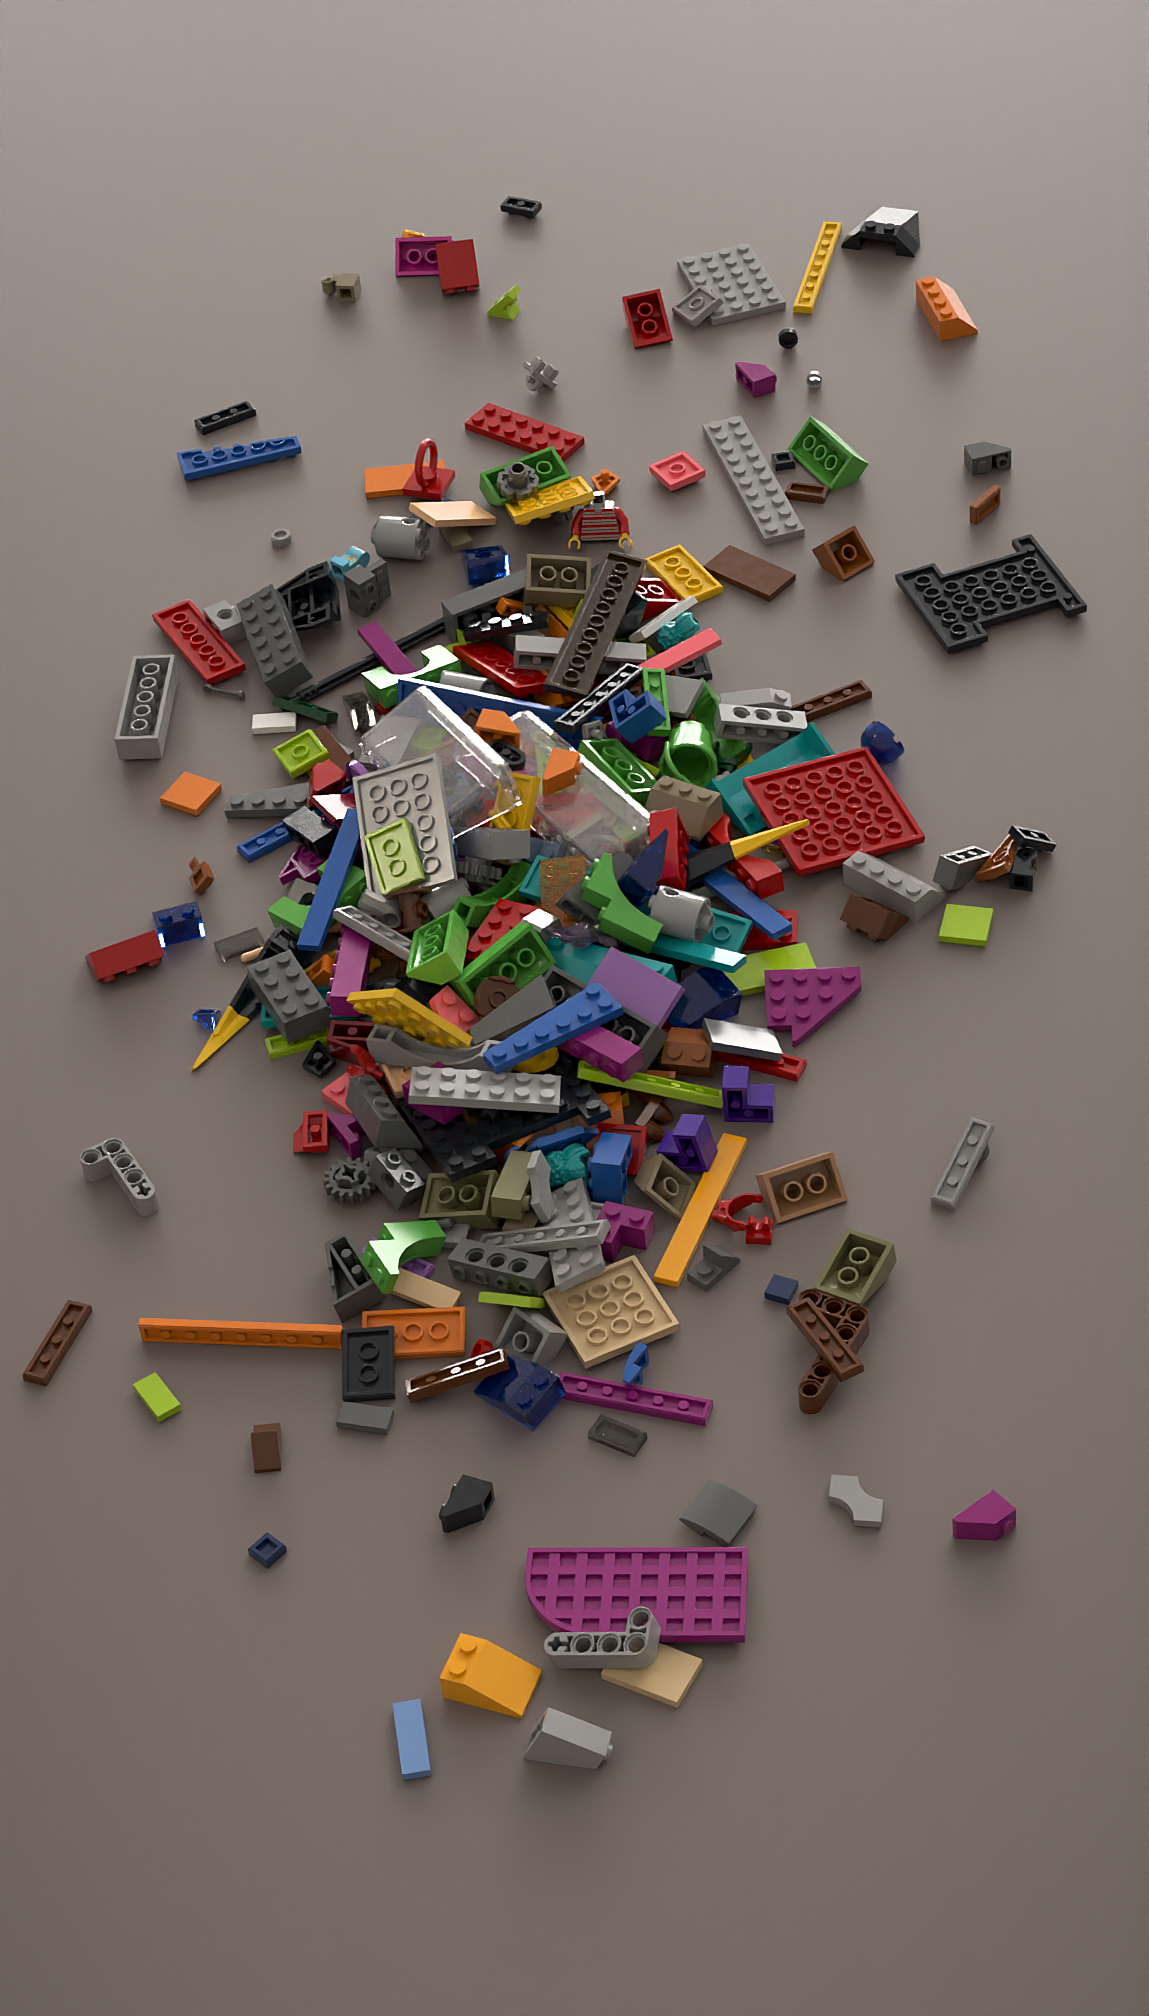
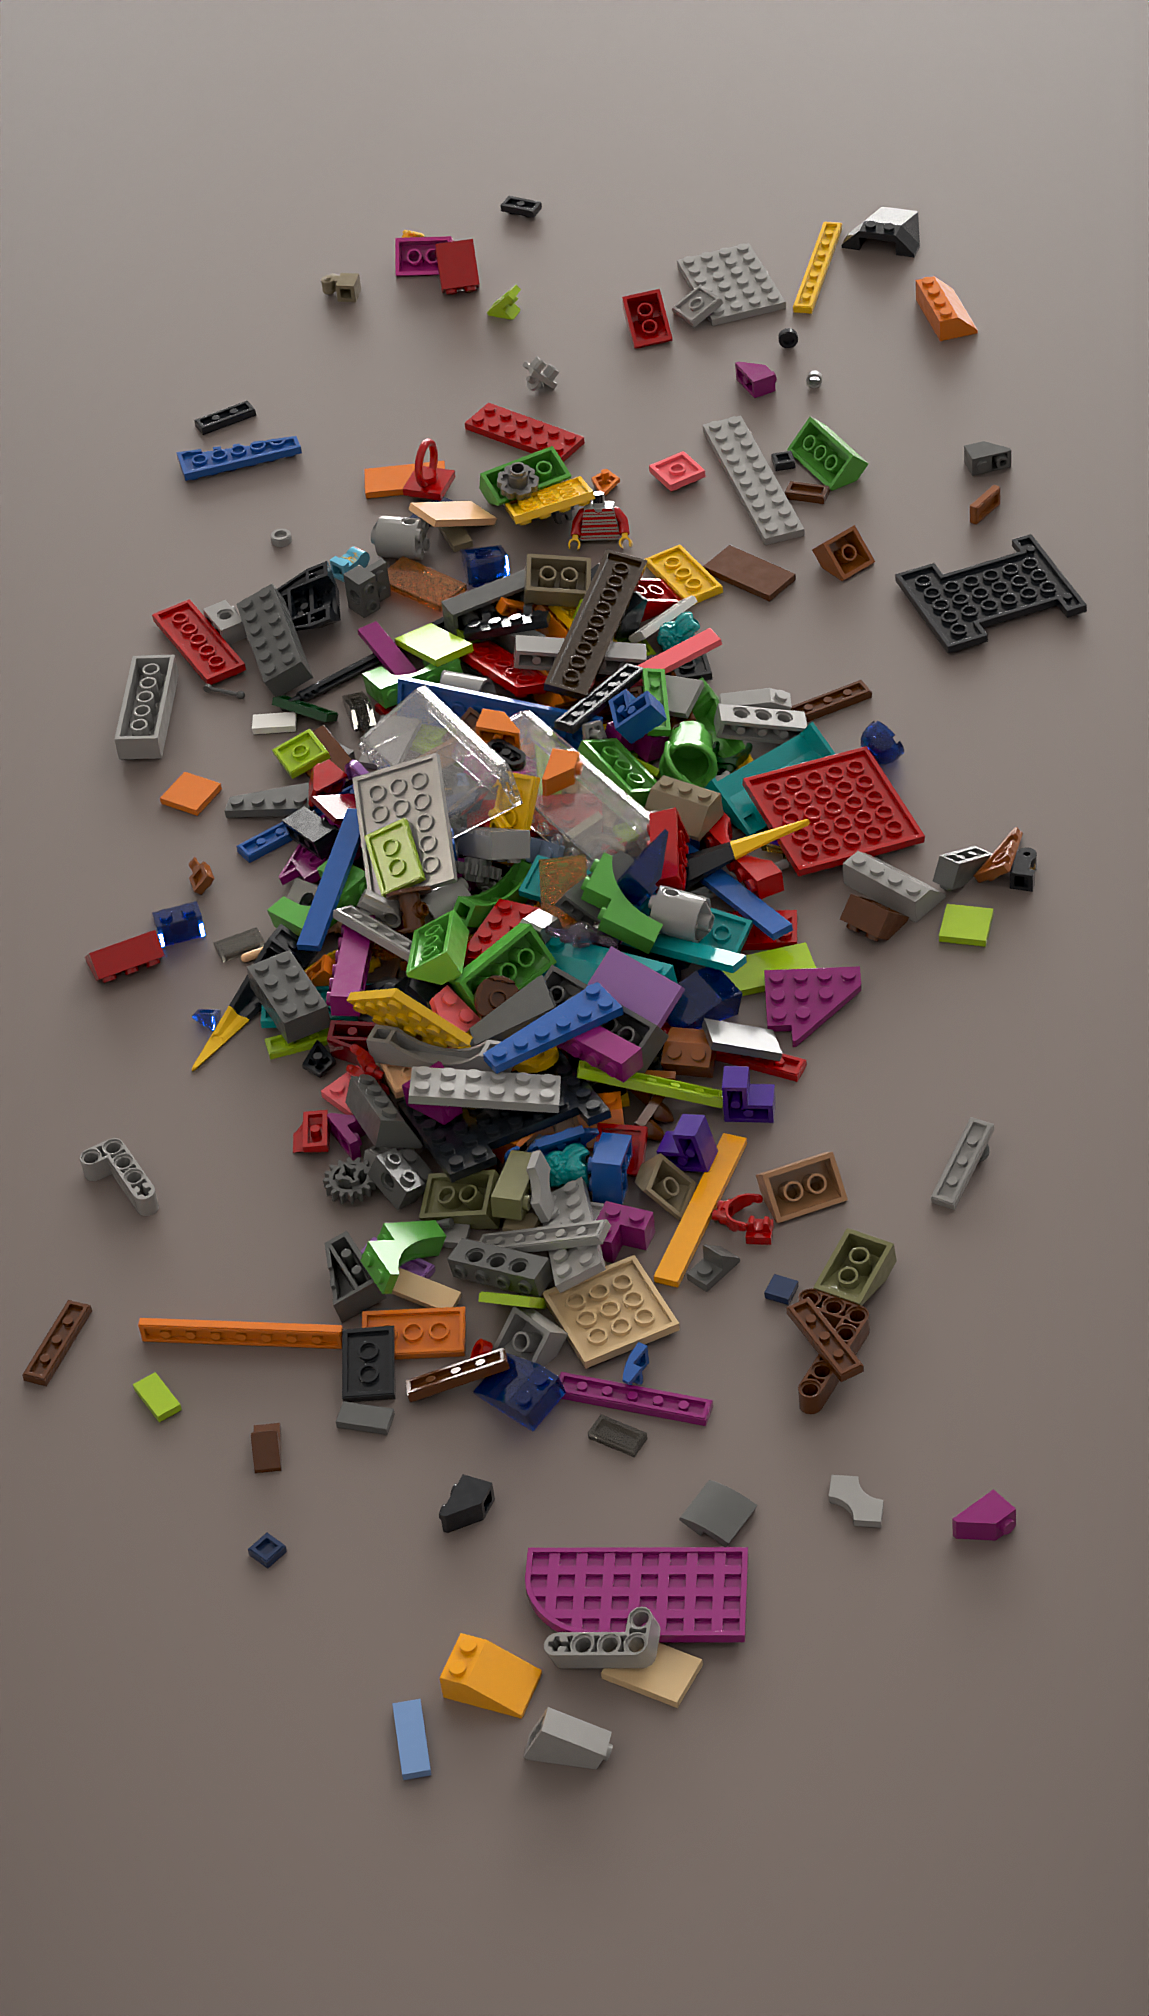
black plate [1008,825,1057,852] -> none
none -> clear orange tile [388,556,467,612]
none -> tile [394,623,474,667]

